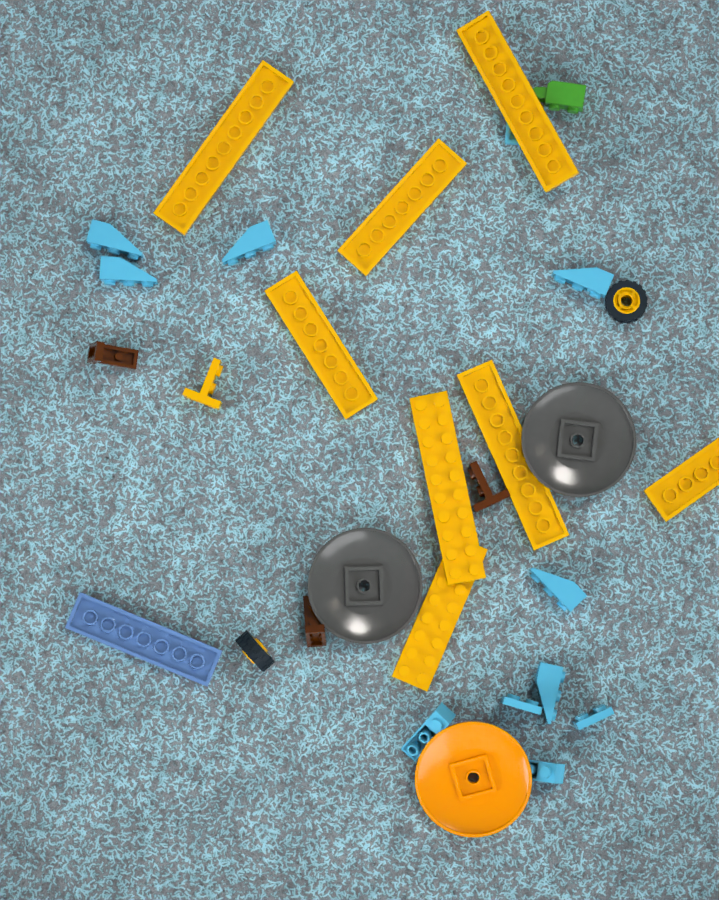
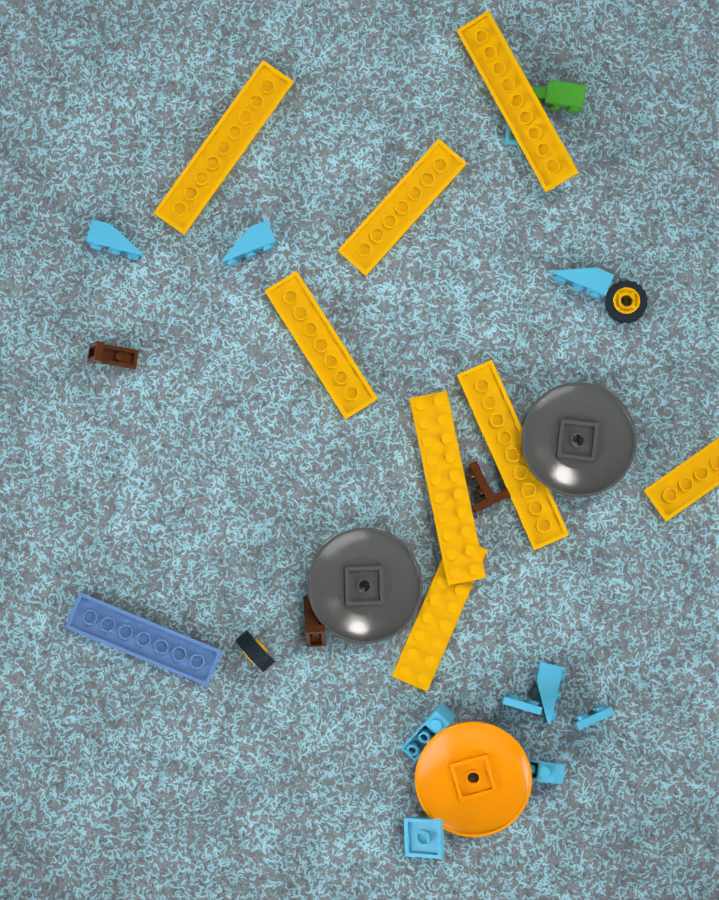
medium azure slope [99,256,158,287] -> none
yellow bracket [182,358,224,410] -> none
medium azure slope [530,567,587,612] -> none
none -> medium azure plate [404,816,444,859]

